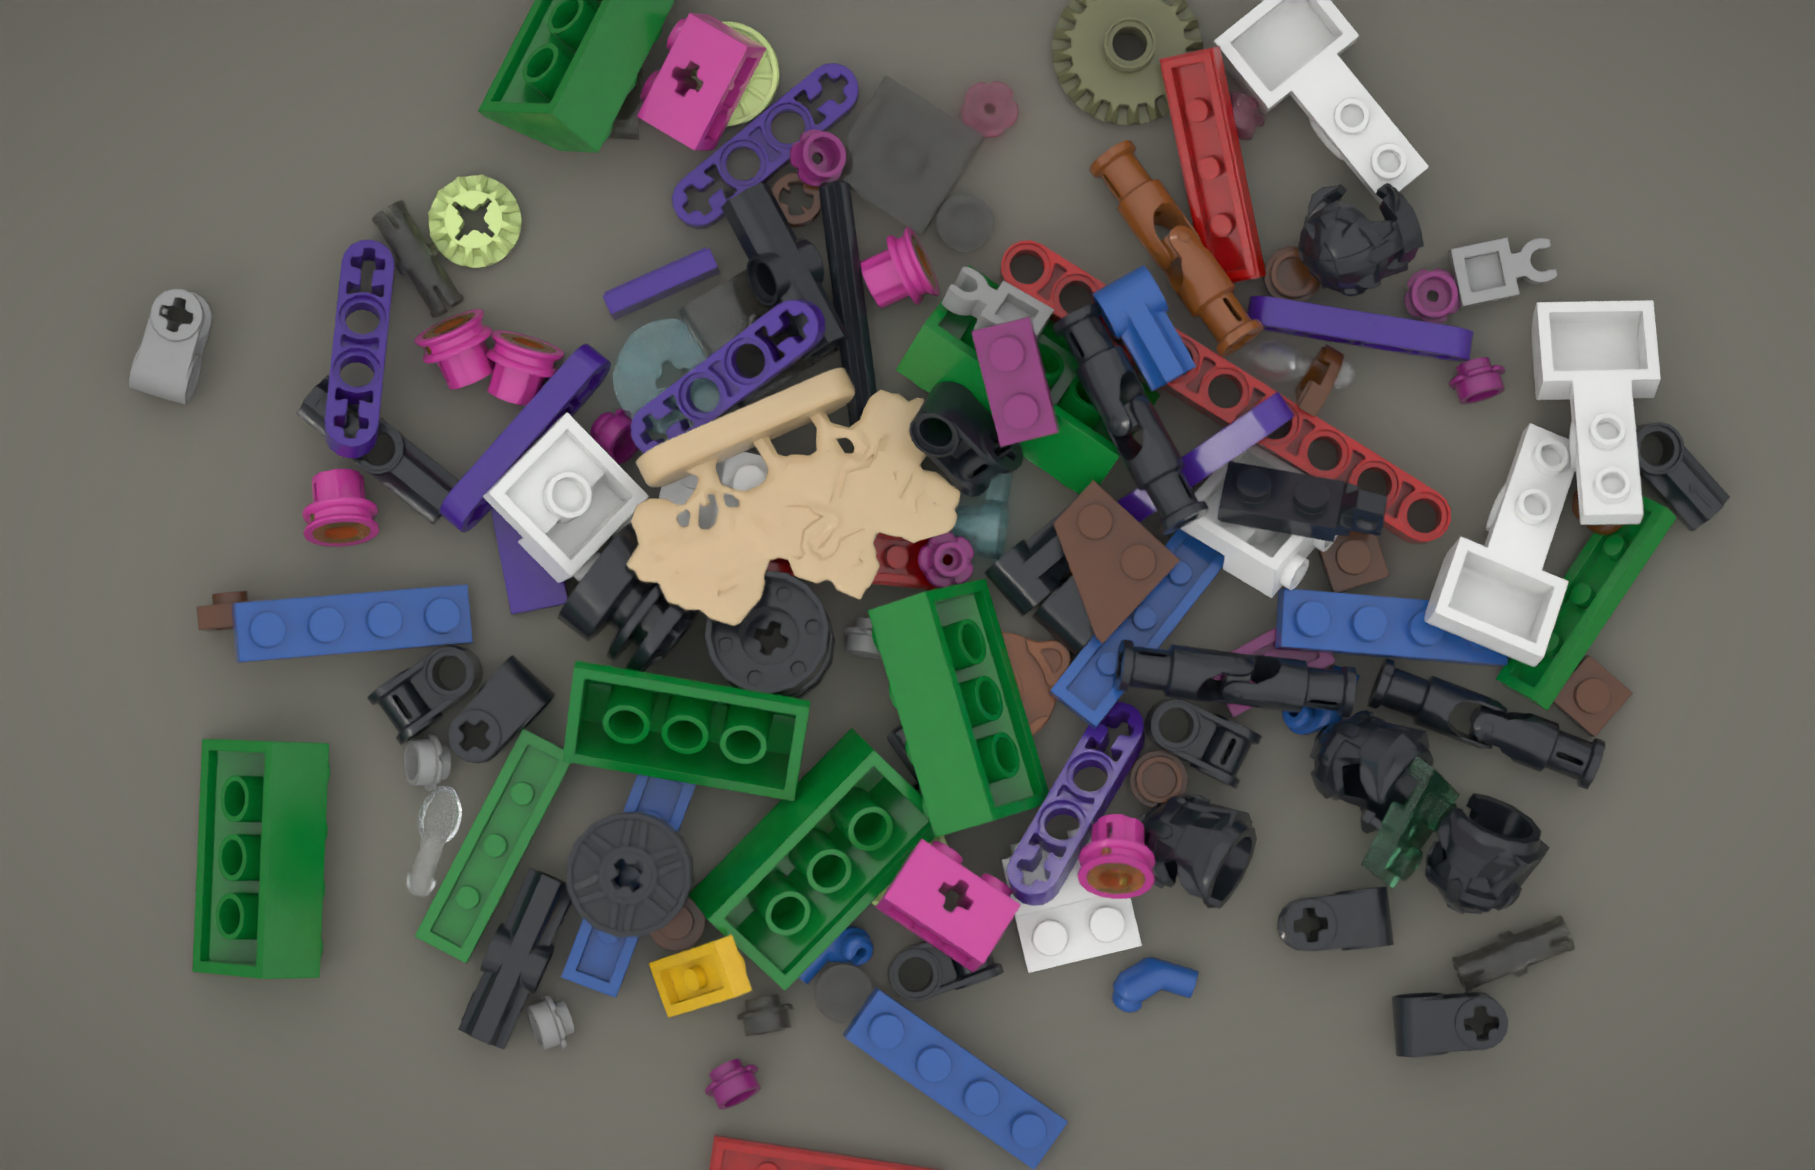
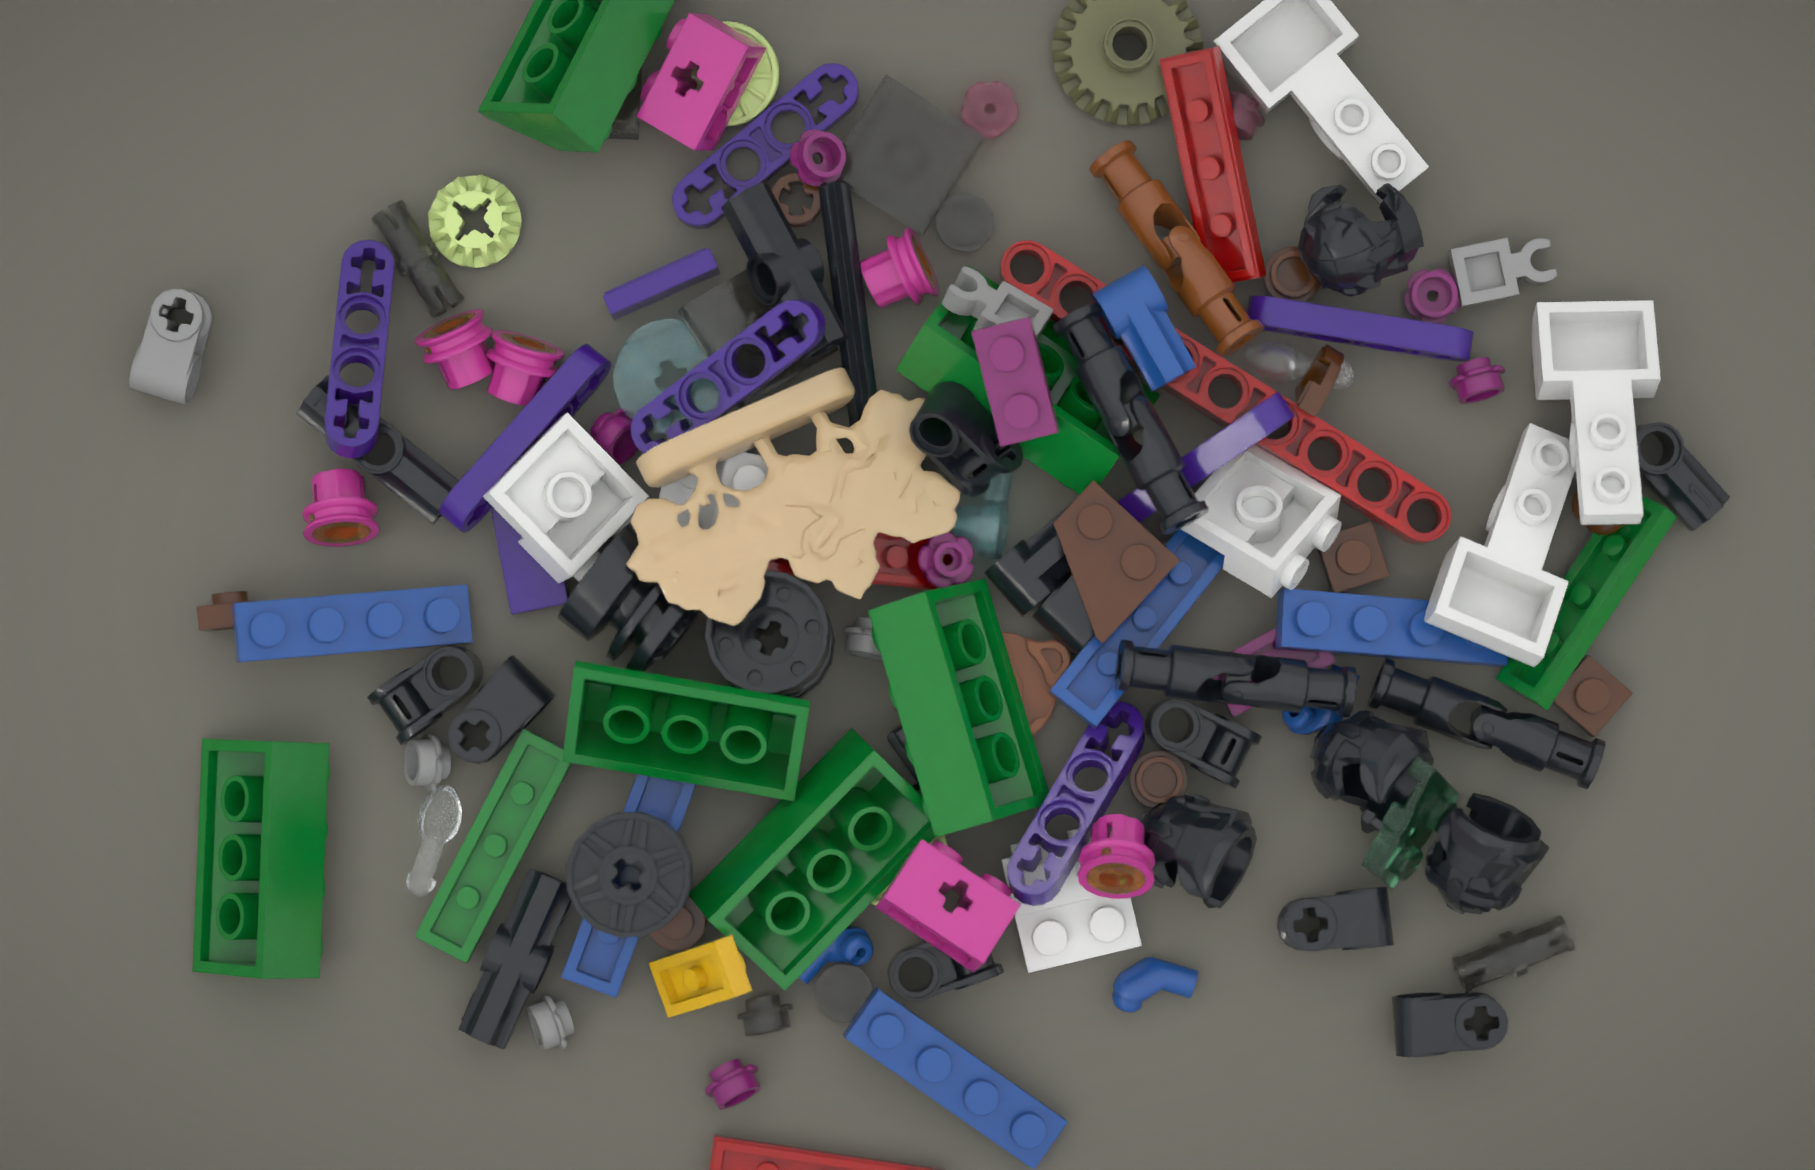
black hinge [1217,461,1387,542] -> none

